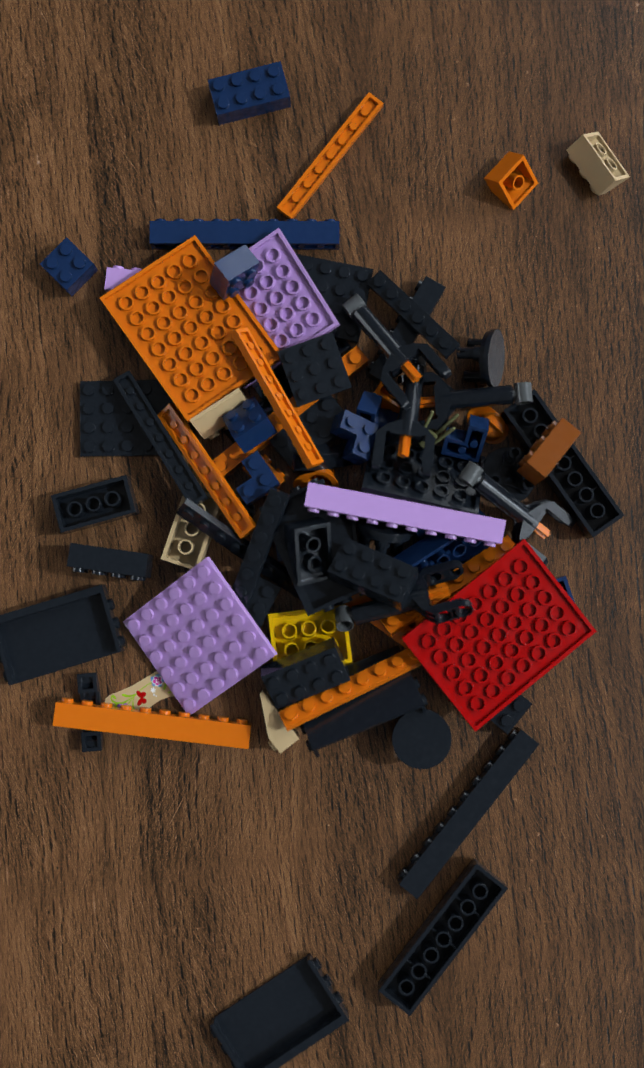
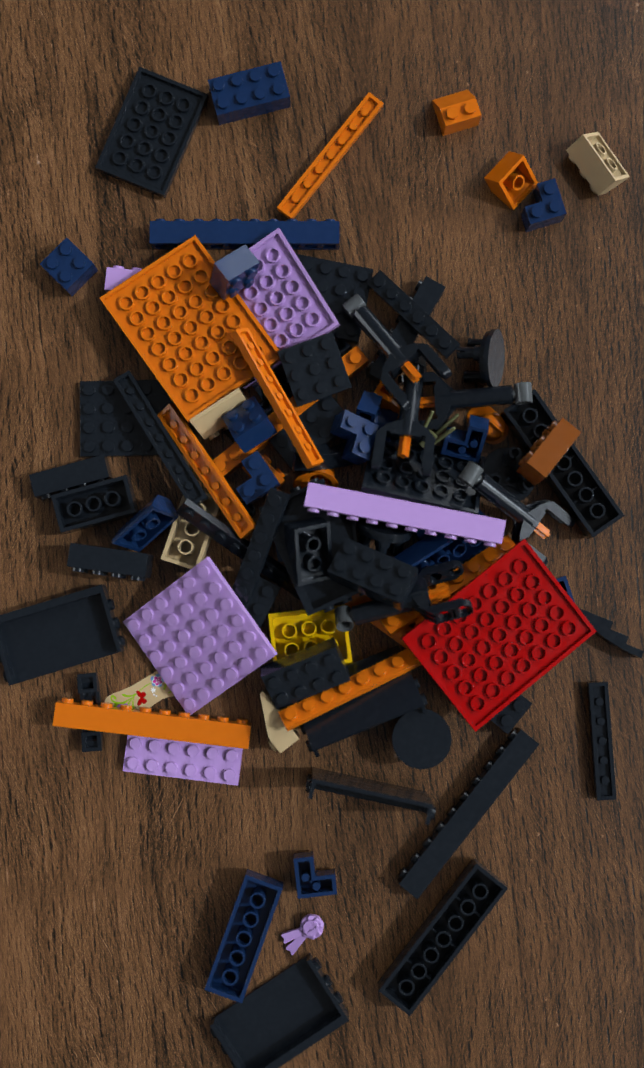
none -> black brick [29,455,113,501]
none -> black plate [95,67,209,198]
none -> dark blue slope [111,495,179,552]
none -> lavender plate [123,735,243,786]
none -> dark blue brick [204,869,284,1004]
none -> lavender piece [281,914,324,955]
none -> dark blue brick [293,851,337,899]
none -> black panel [305,767,436,825]
none -> orange slope [432,89,482,136]
none -> dark blue brick [521,178,567,232]
none -> black slope [579,608,644,658]
none -> black plate [587,681,617,801]

